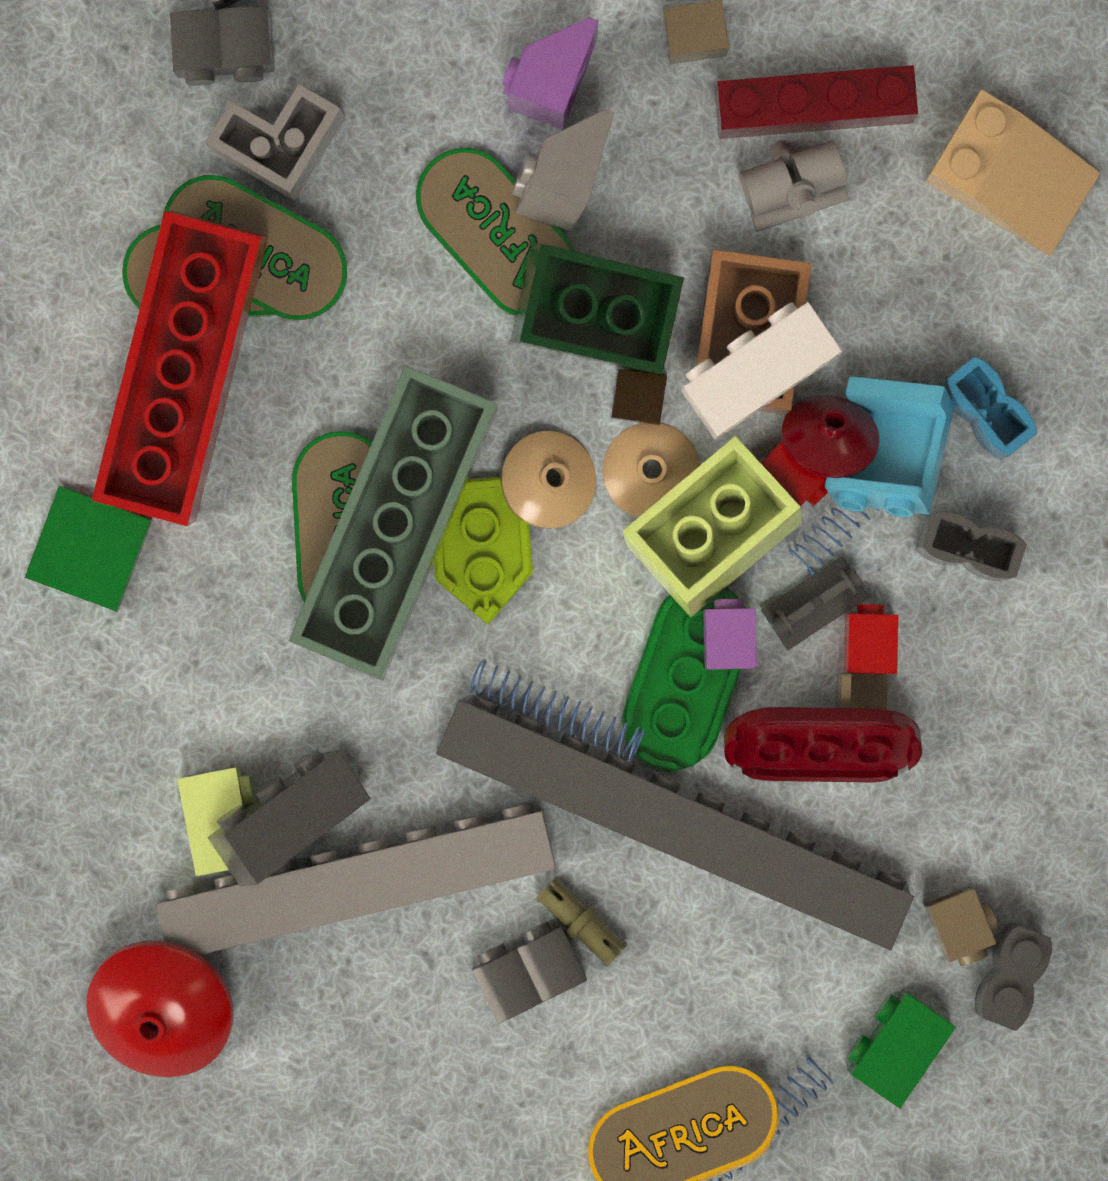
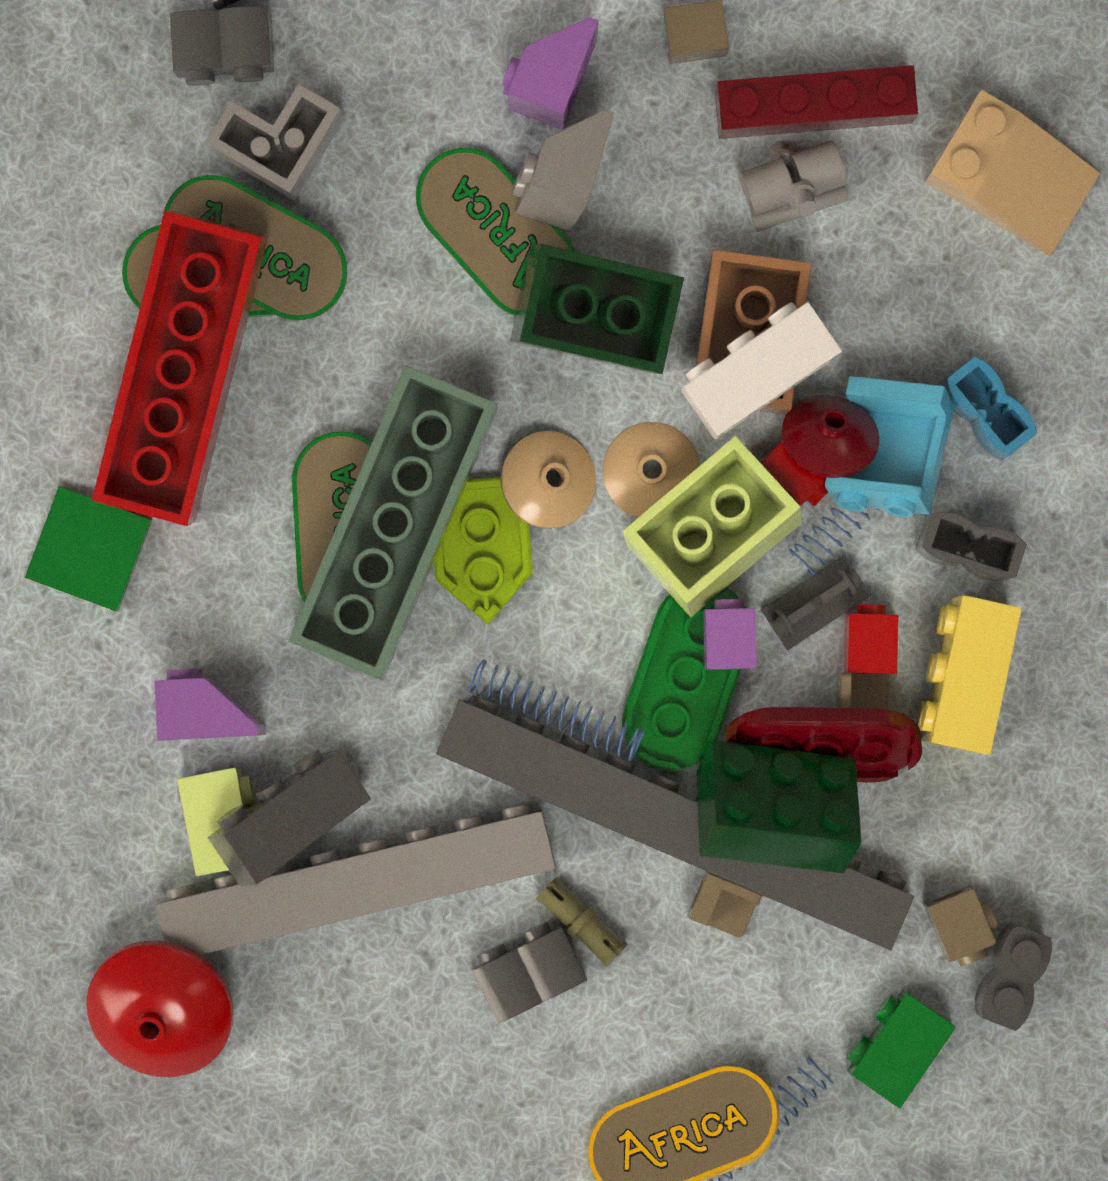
dark brown tile [612,369,667,426] -> none
none -> medium lavender slope [154,669,266,741]
none -> dark tan panel [687,871,762,938]
none -> dark green brick [696,740,862,874]
none -> light yellow brick [916,595,1022,755]

